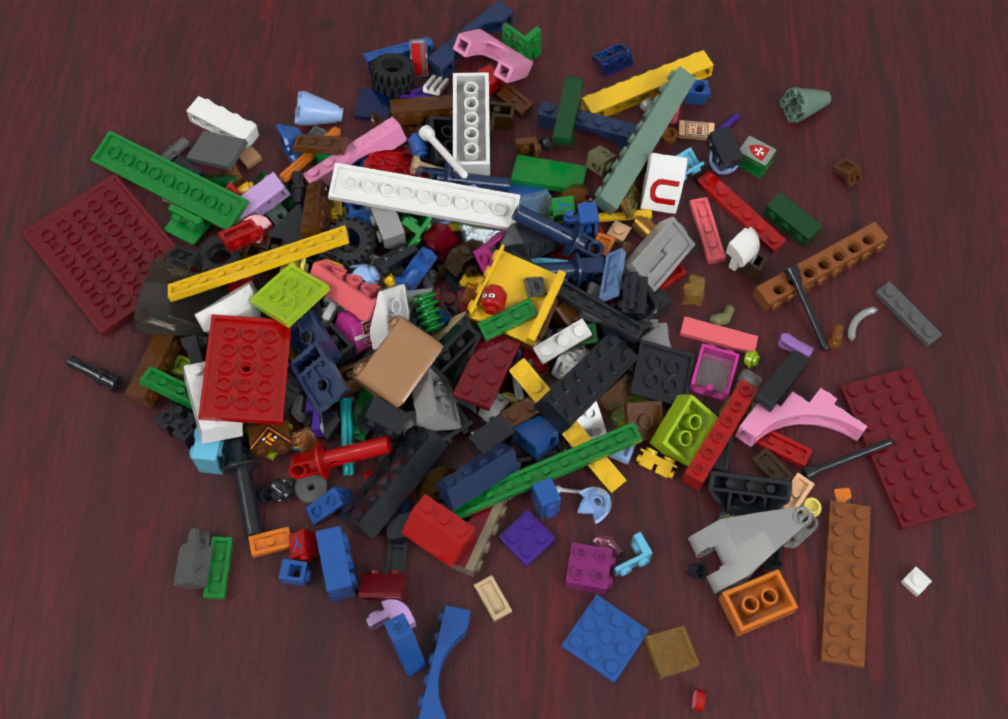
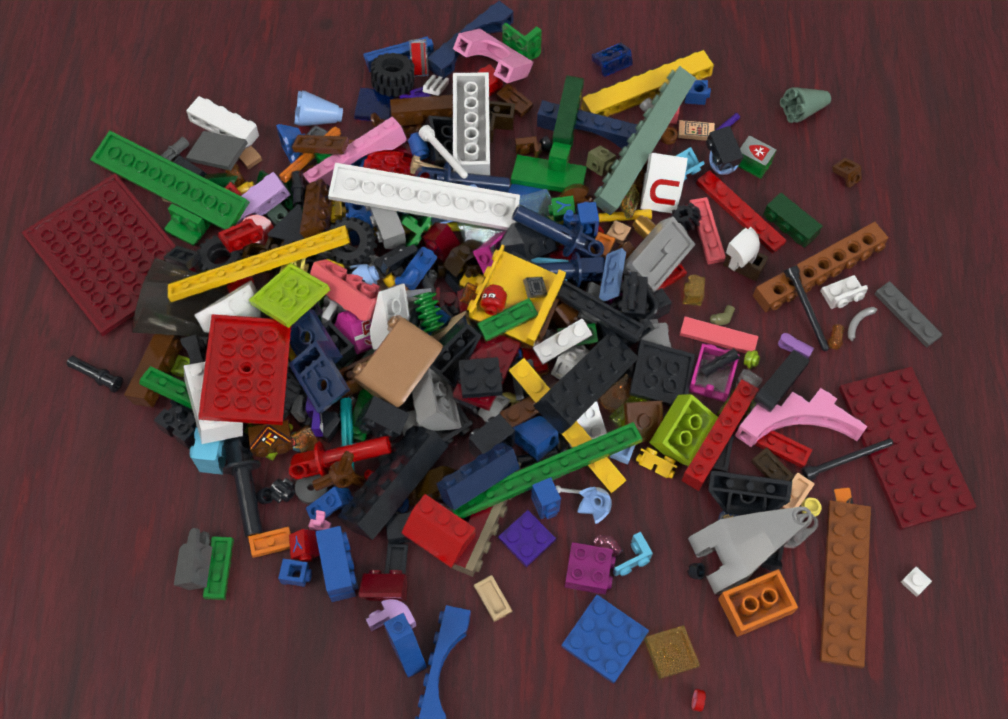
none -> bright pink plate [309,510,332,531]
none -> reddish brown bush [312,451,365,491]
none -> black plate [458,357,503,399]
none -> green brick [548,142,571,172]
none -> black gear [670,202,702,234]
none -> black pin [700,348,740,377]
none -> white bracket [821,275,868,309]

